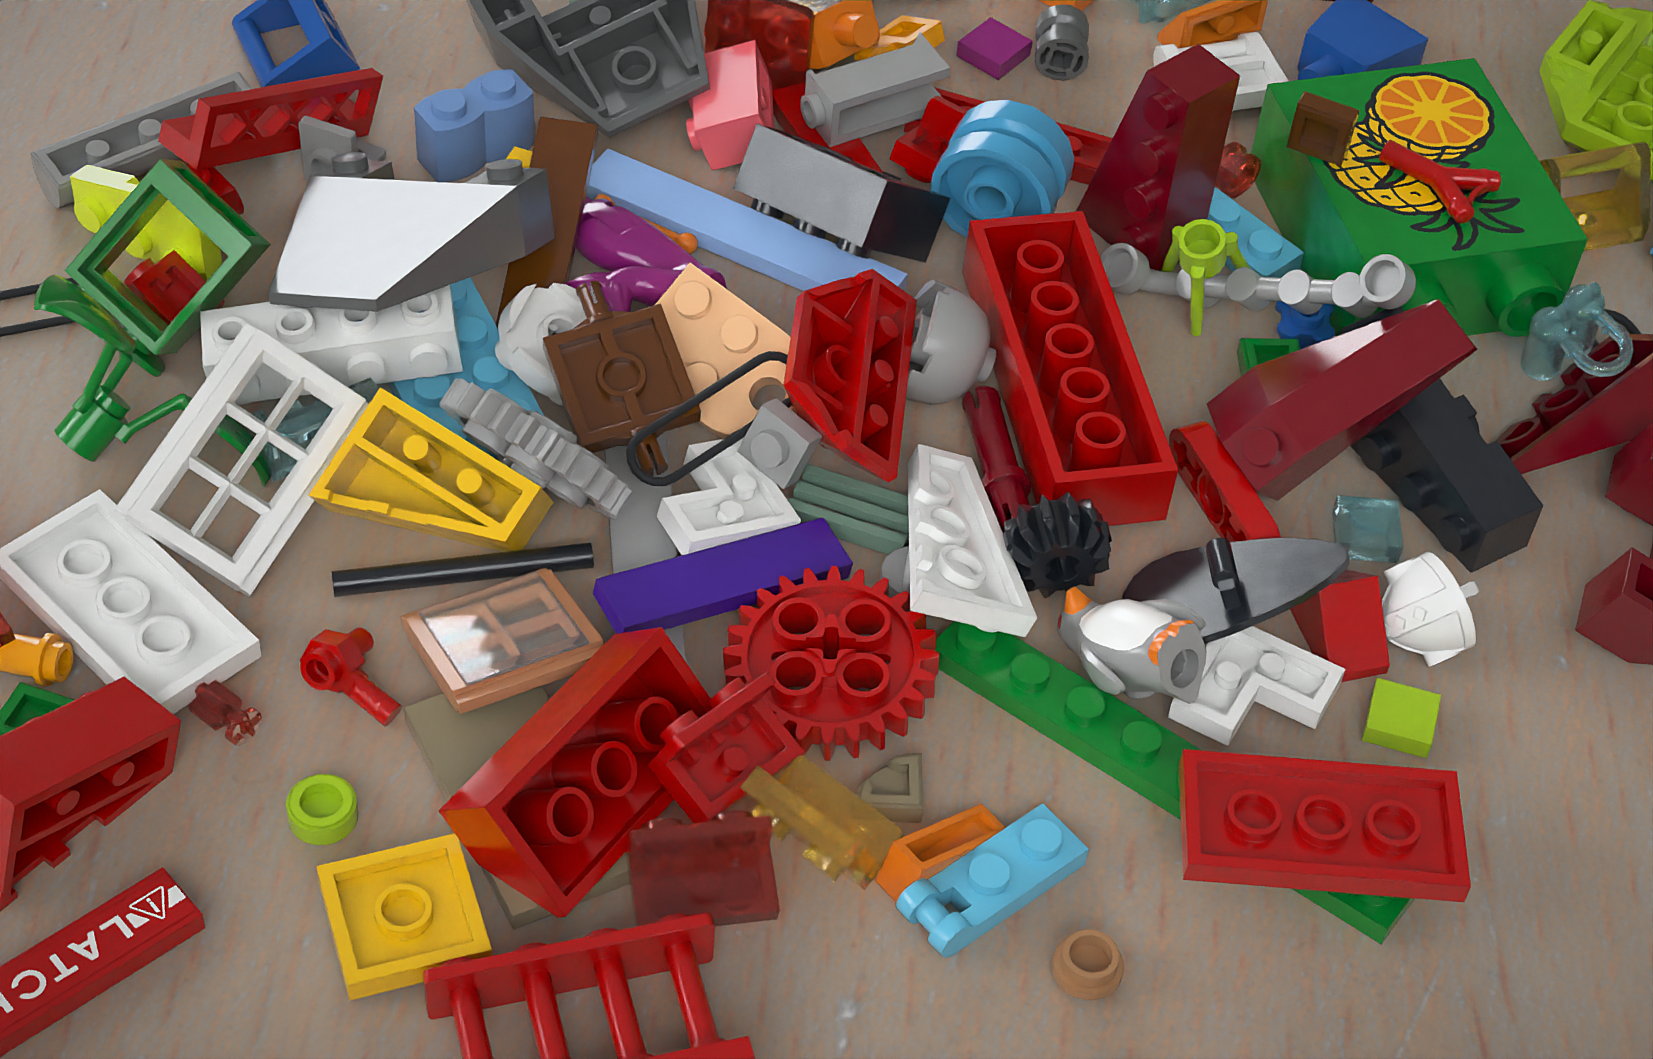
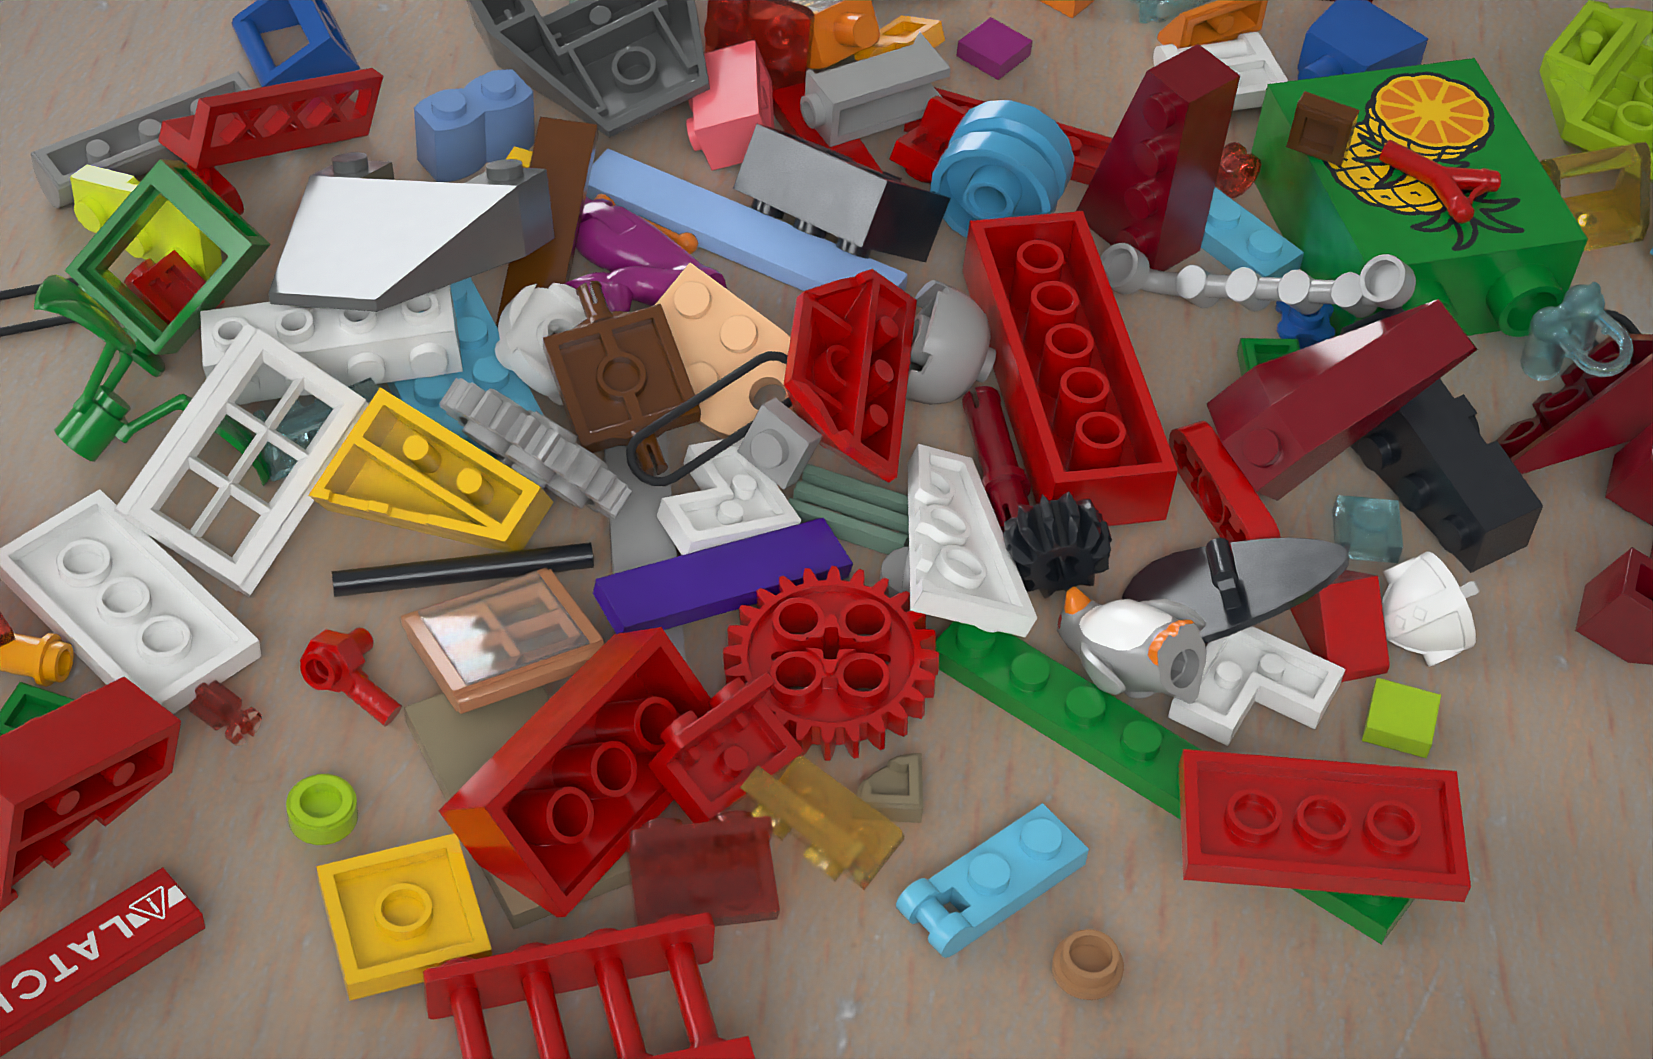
light grey bracket [298,115,386,181] -> none
orange piece [875,803,1006,903] -> none
dark grey wheel [1035,4,1089,81] -> none
lime plant [1161,219,1251,337] -> none

